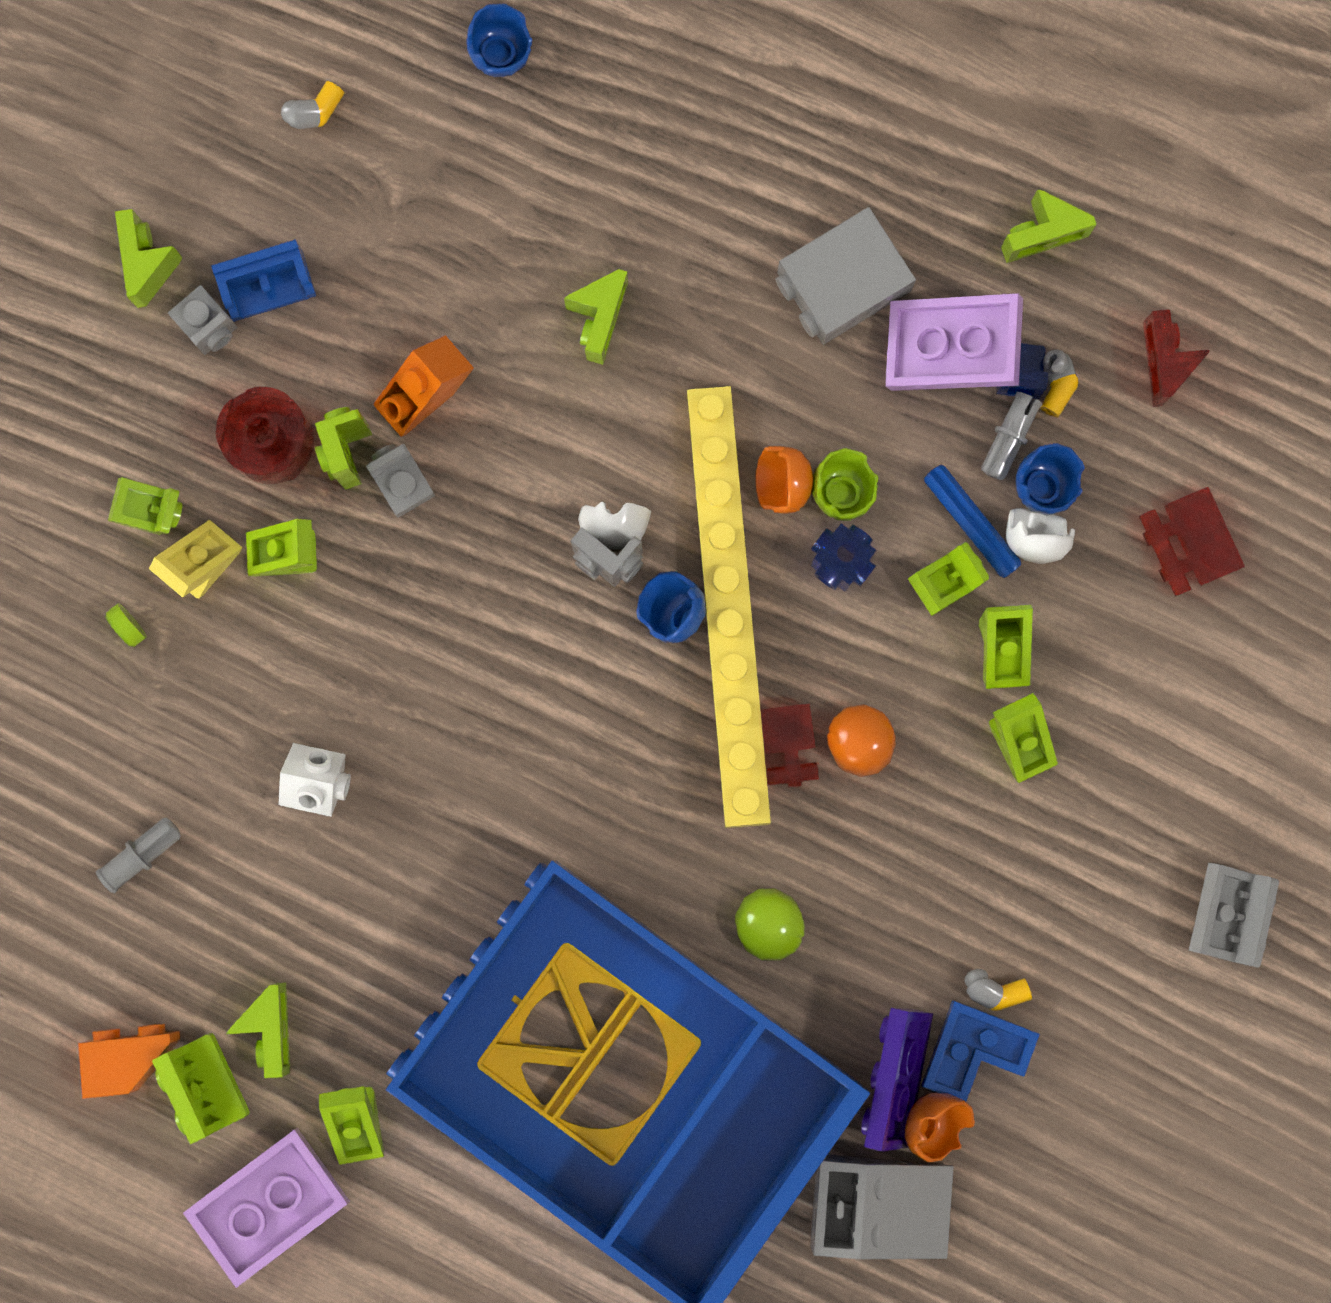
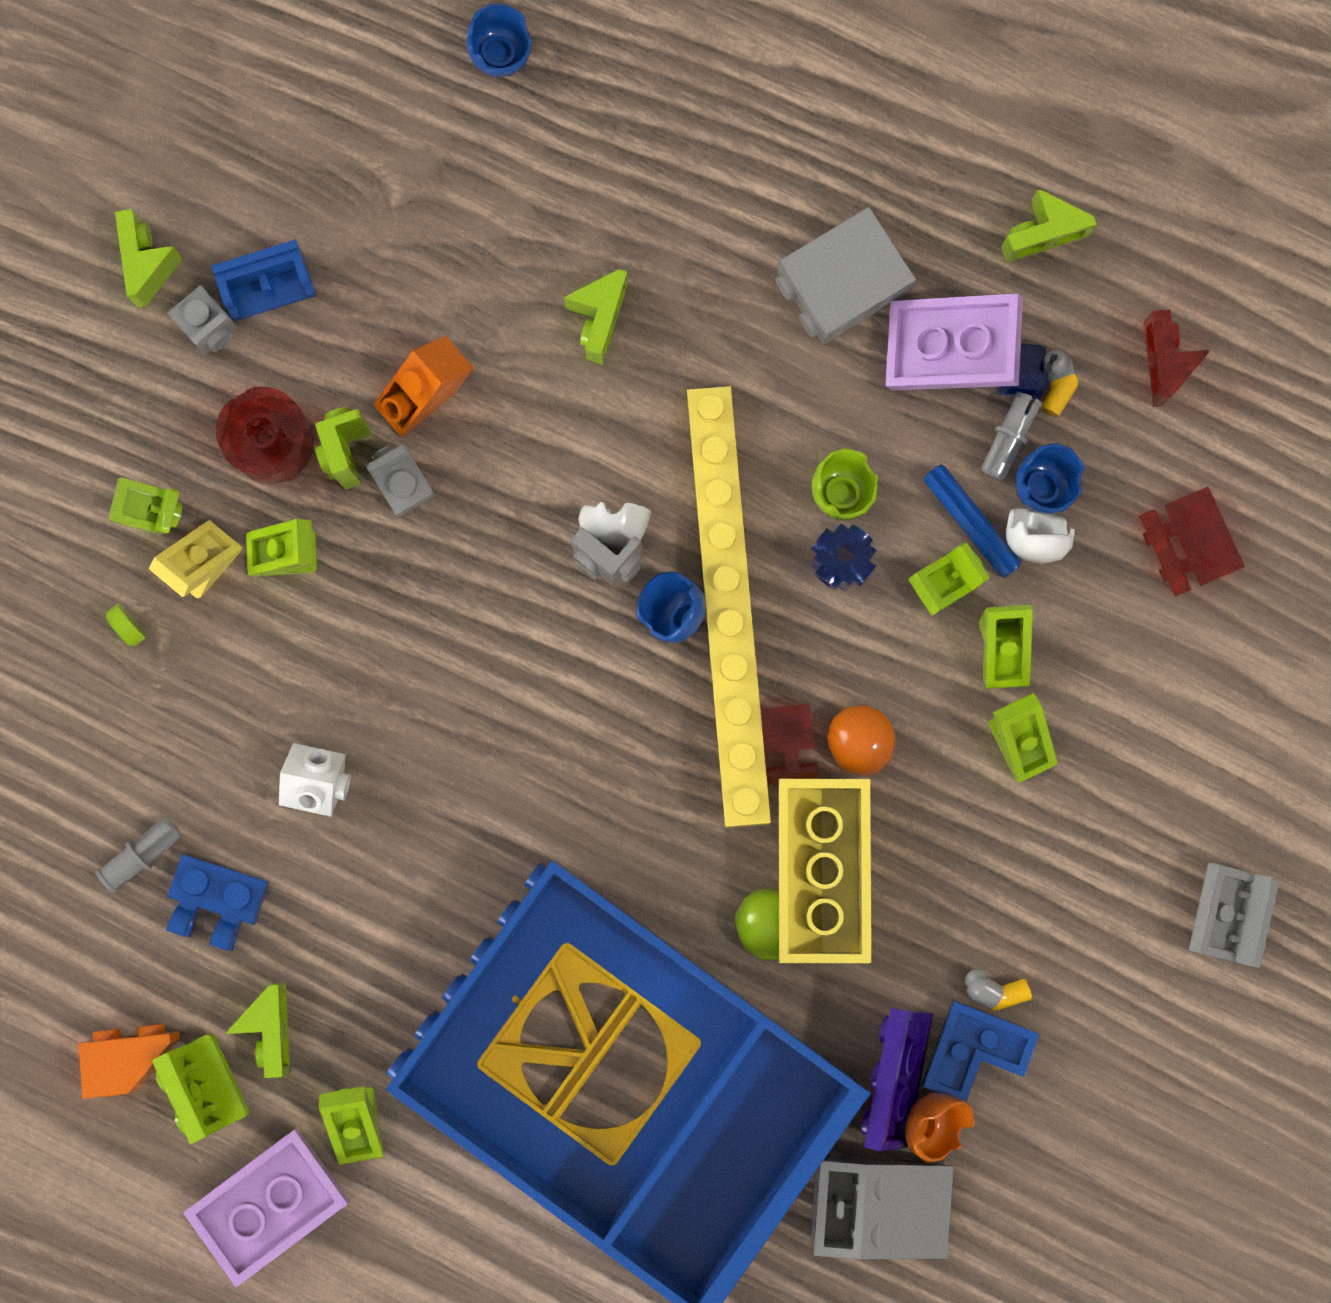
arm [281,81,345,129] -> none
orange hair [755,446,814,514] -> none
none -> blue plate [166,854,270,951]
none -> light yellow slope [779,779,871,963]

